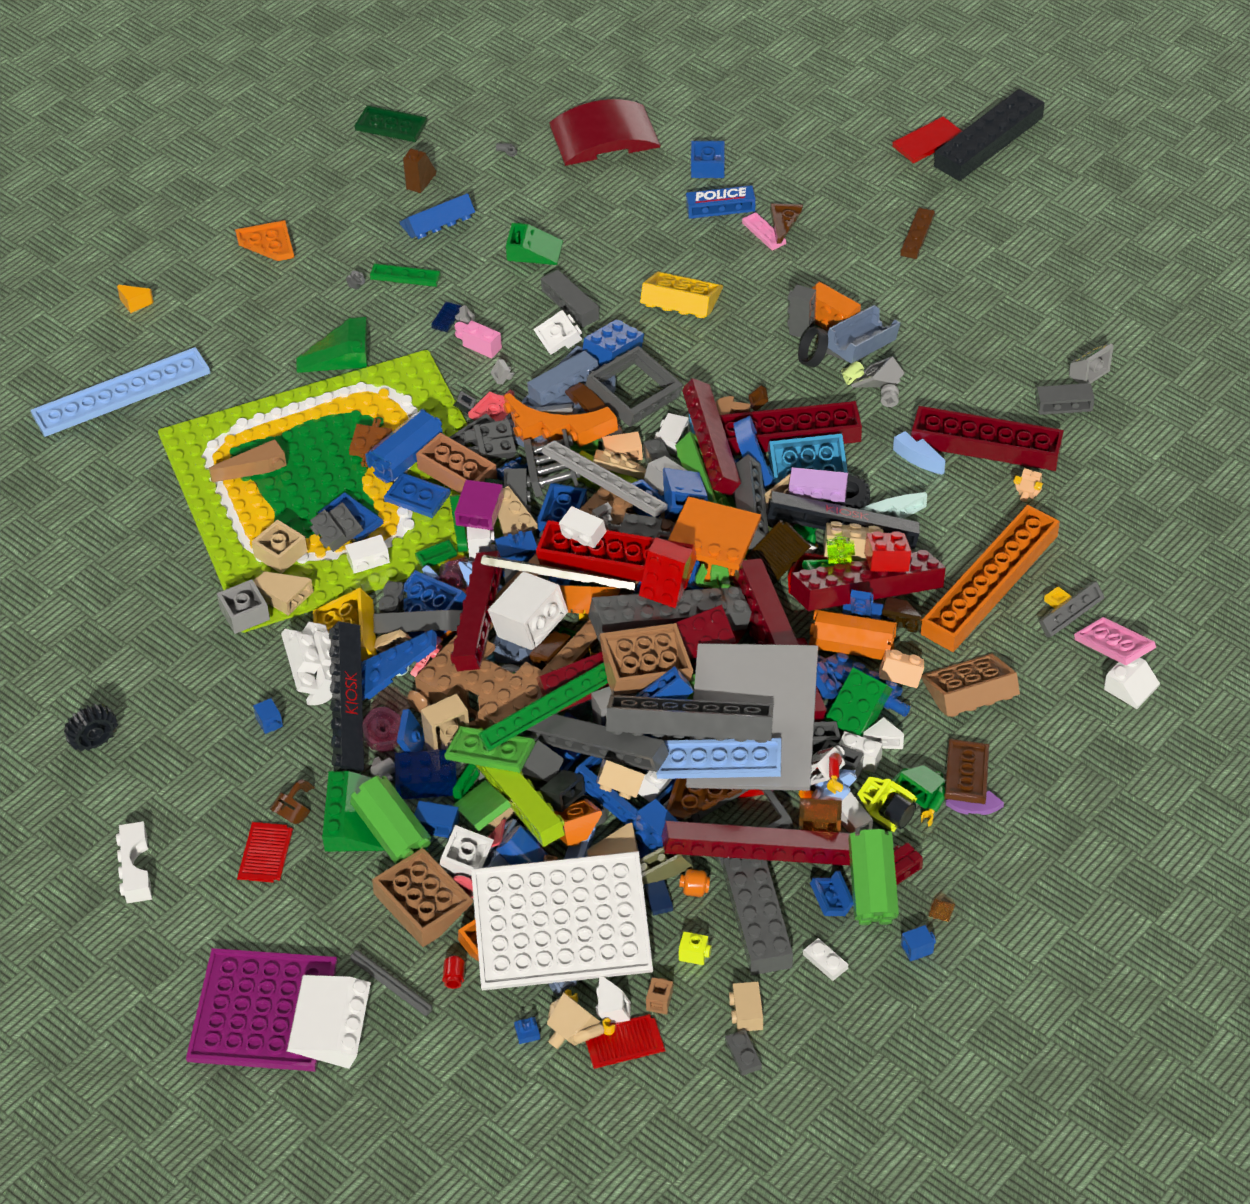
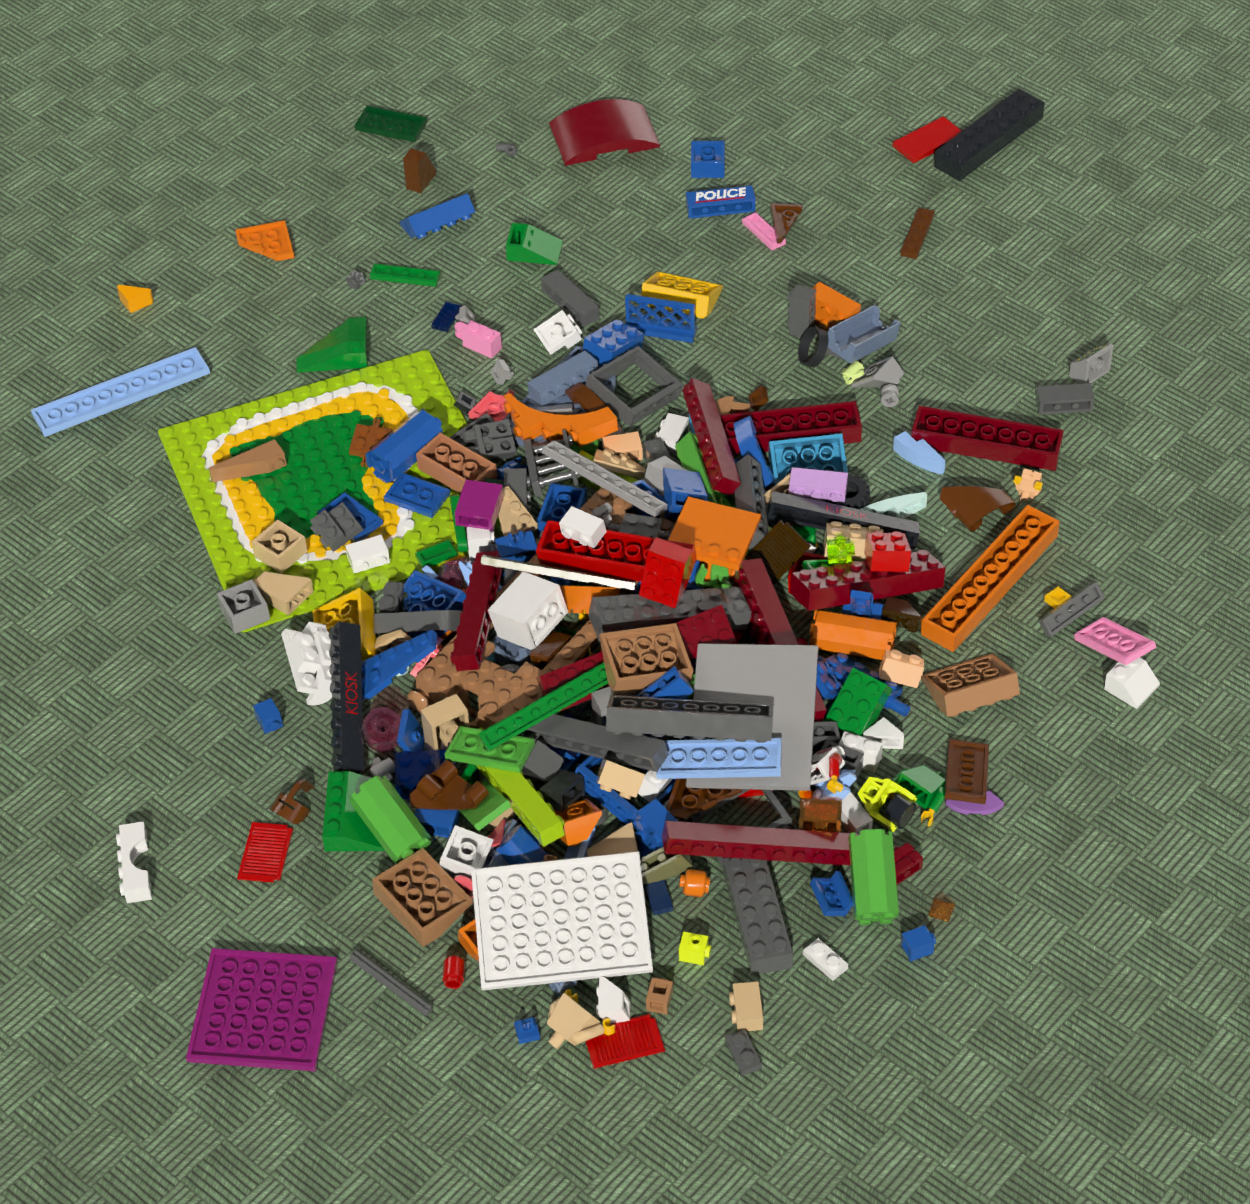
black gear [63,703,118,752] -> none
white slope [287,975,371,1069] -> none
none -> reddish brown panel [410,760,489,810]
none -> blue fence [625,294,697,343]
none -> reddish brown panel [939,486,1016,532]

